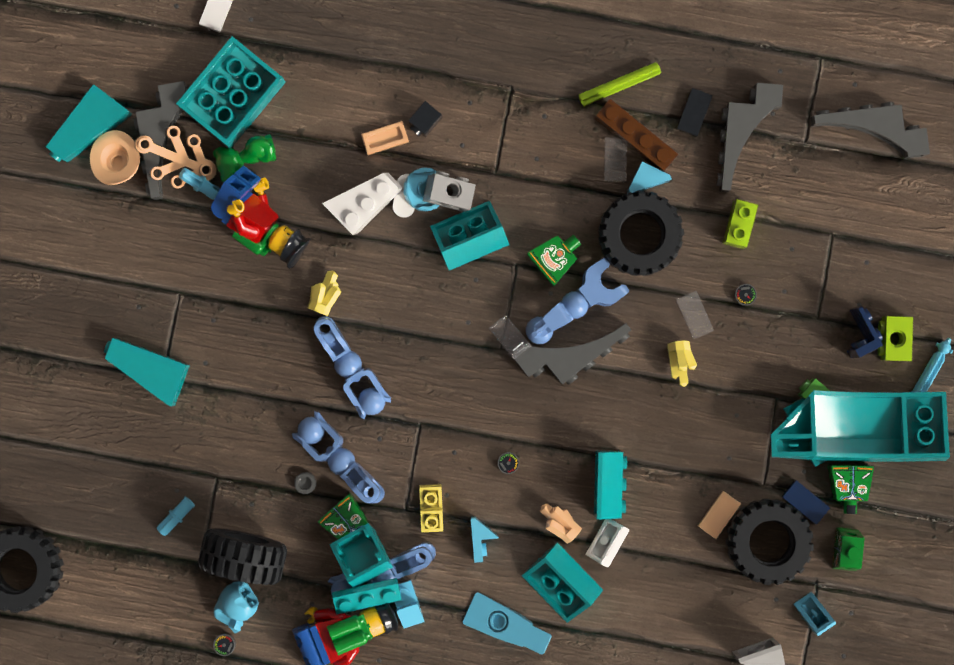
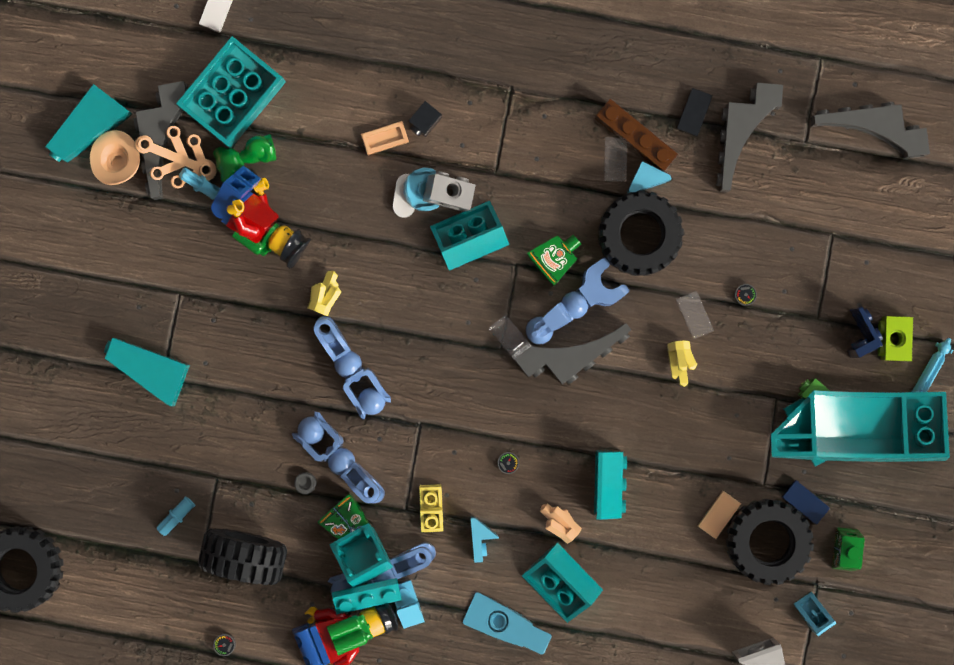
medium azure piece [213,581,259,633] -> none
white wedge [322,173,403,235] -> none
lime axle [579,62,661,106] -> none
white slope [585,519,629,567] -> none
lime brick [722,199,758,249] -> none
green torso [828,464,874,514] -> none

